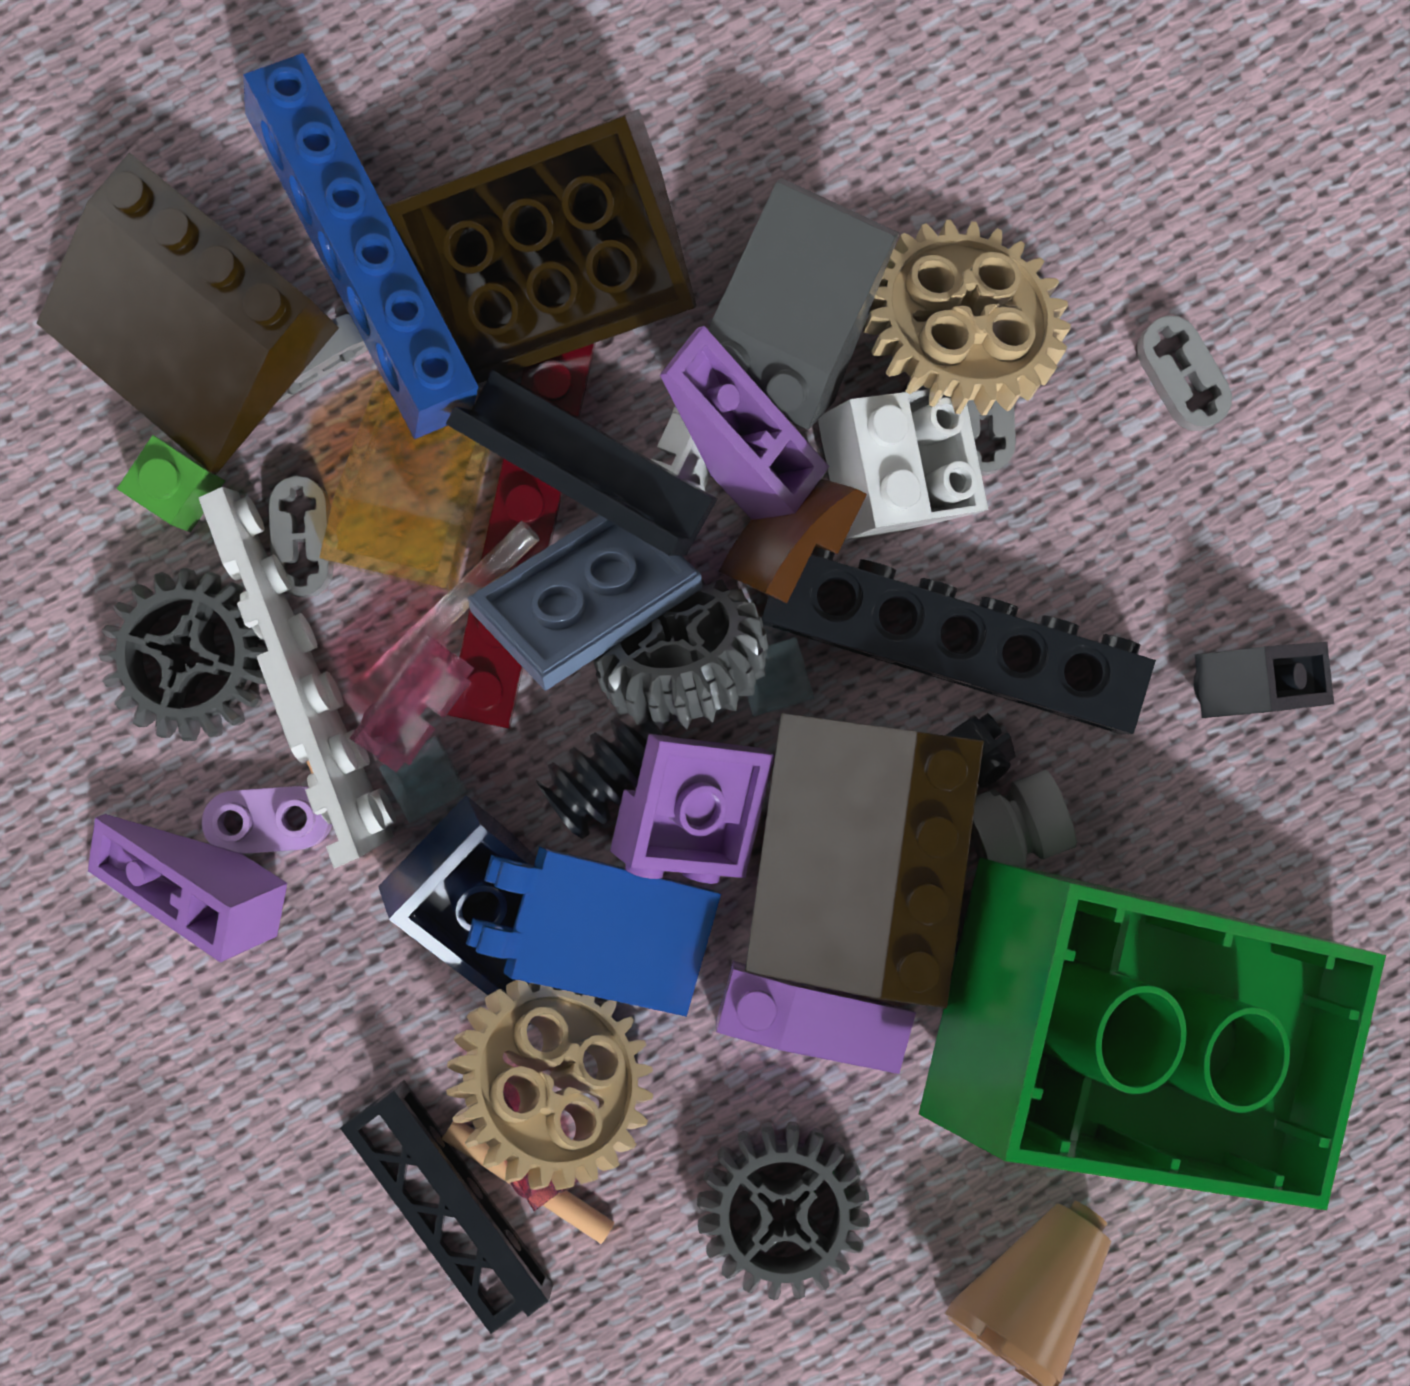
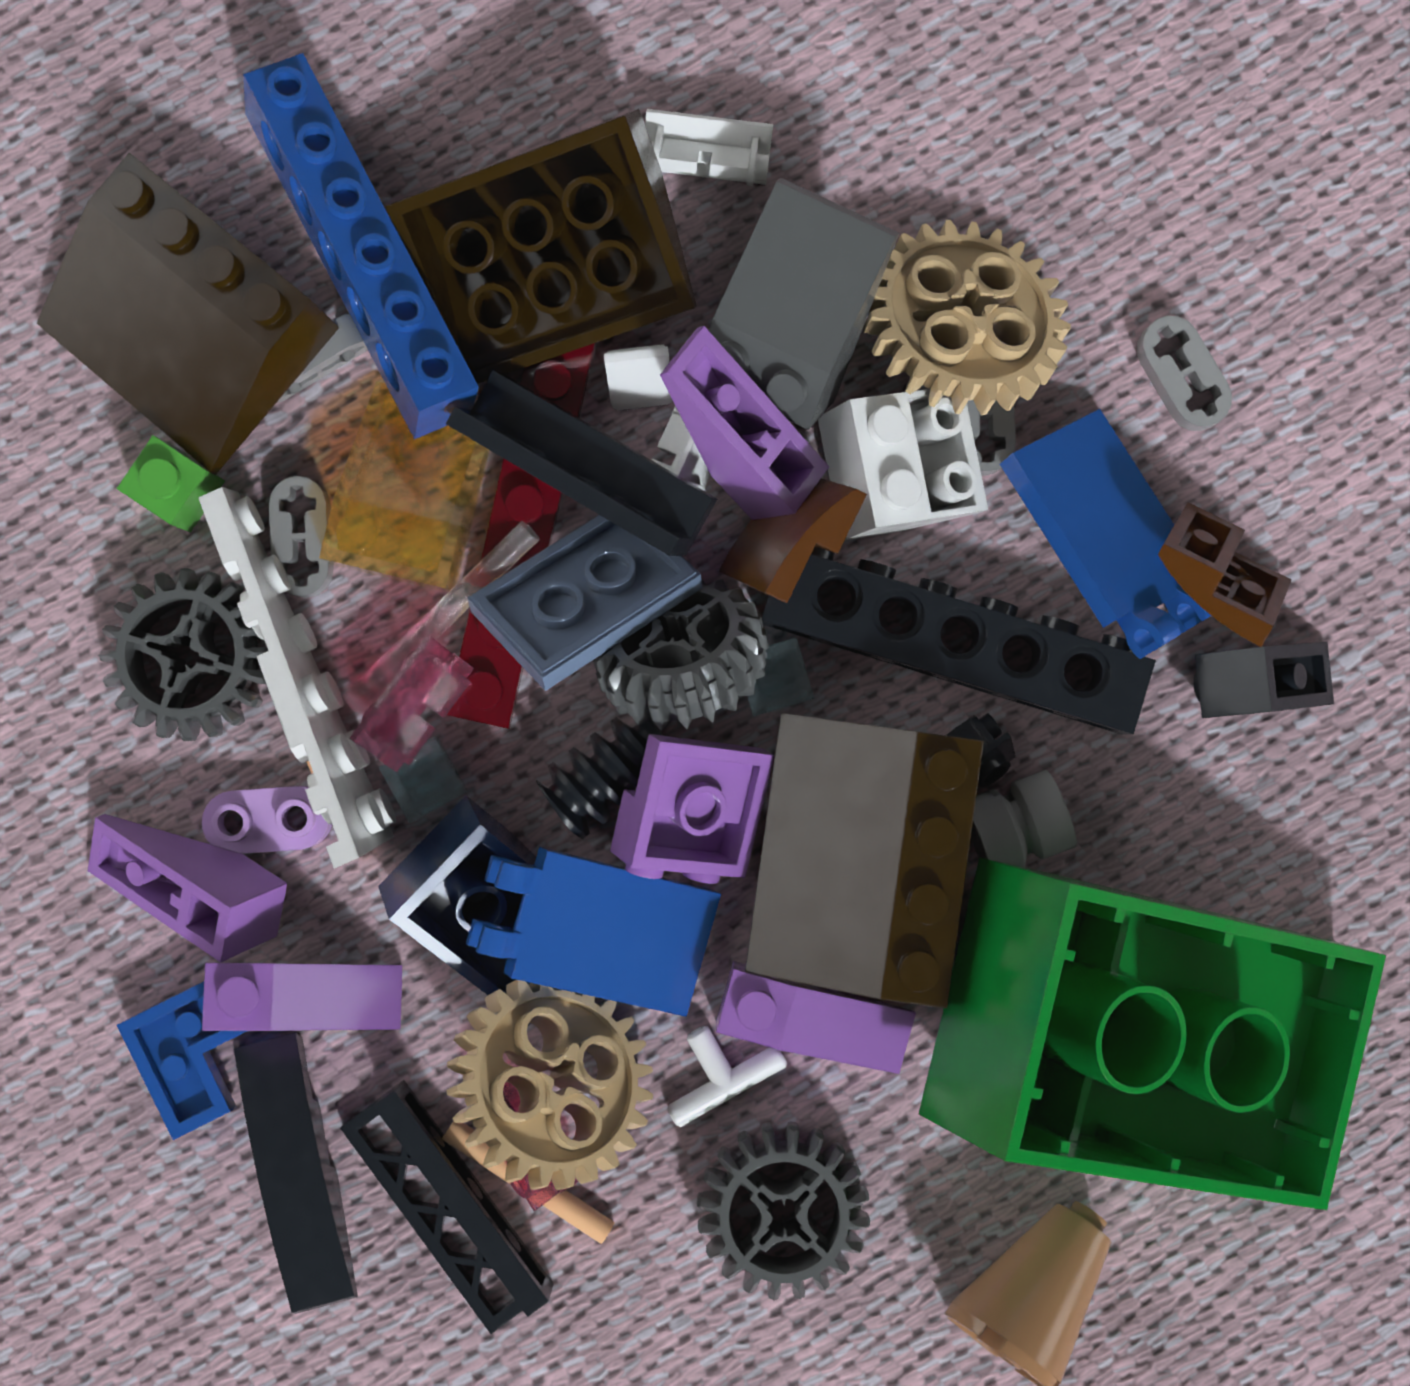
none -> blue plate [117,981,247,1140]
none -> medium lavender slope [202,963,402,1031]
none -> black slope [234,1032,358,1314]
none -> white slope [604,344,673,410]
none -> white hinge [645,109,773,187]
none -> white piece [668,1026,787,1127]
none -> blue tile [1000,409,1211,659]
none -> reddish brown slope [1158,502,1292,647]

